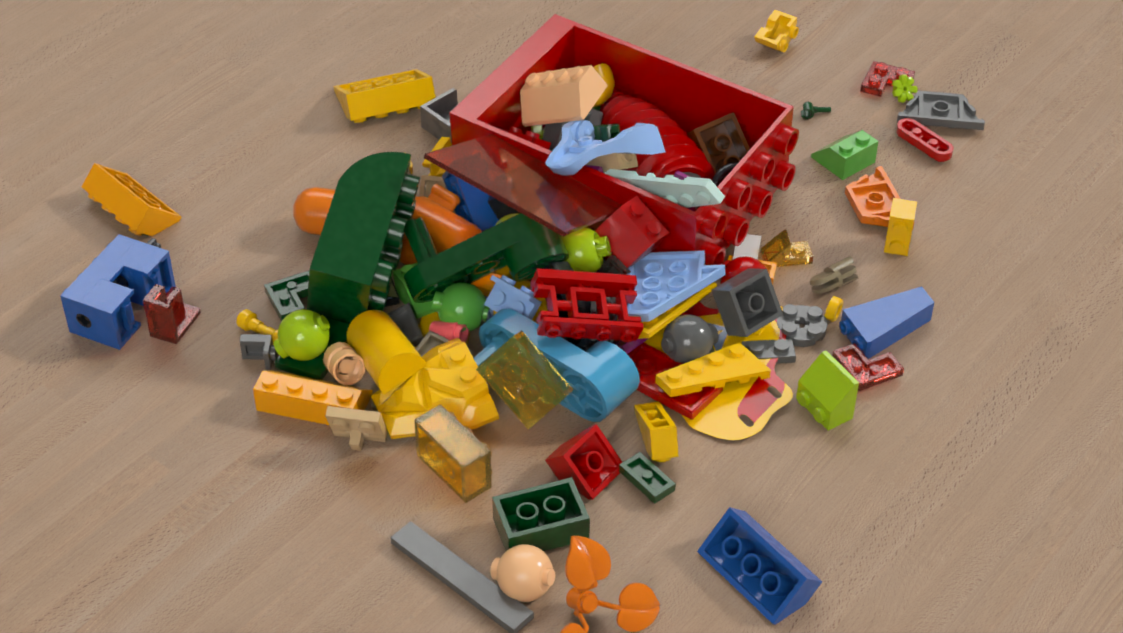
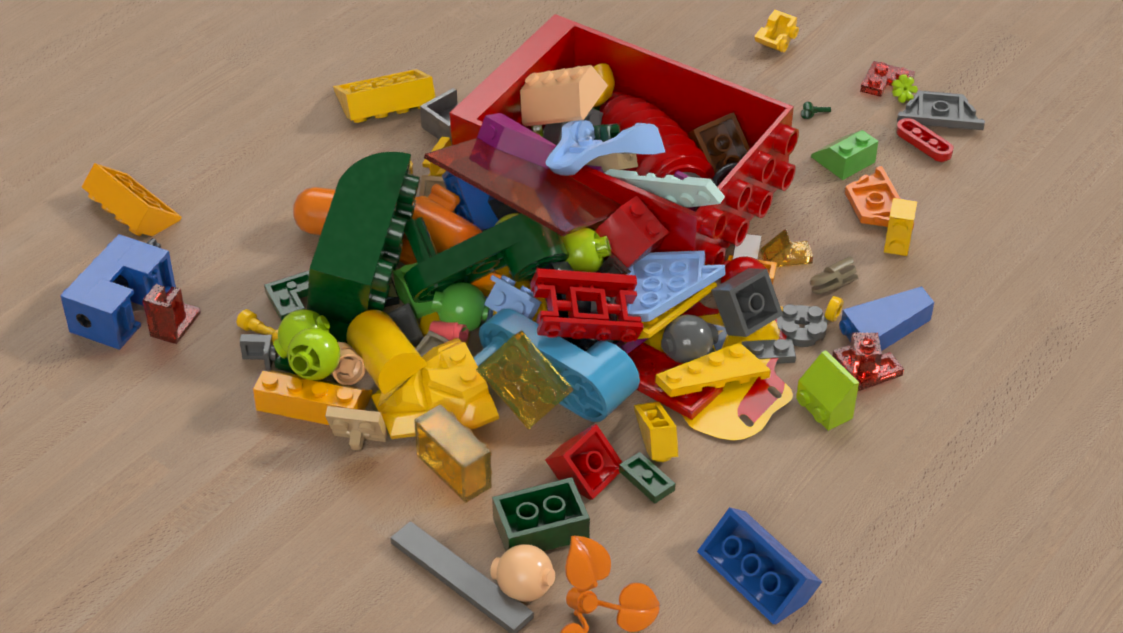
none -> lime brick [287,328,340,380]
none -> magenta slope [477,113,557,169]
none -> clear red brick [849,333,882,373]

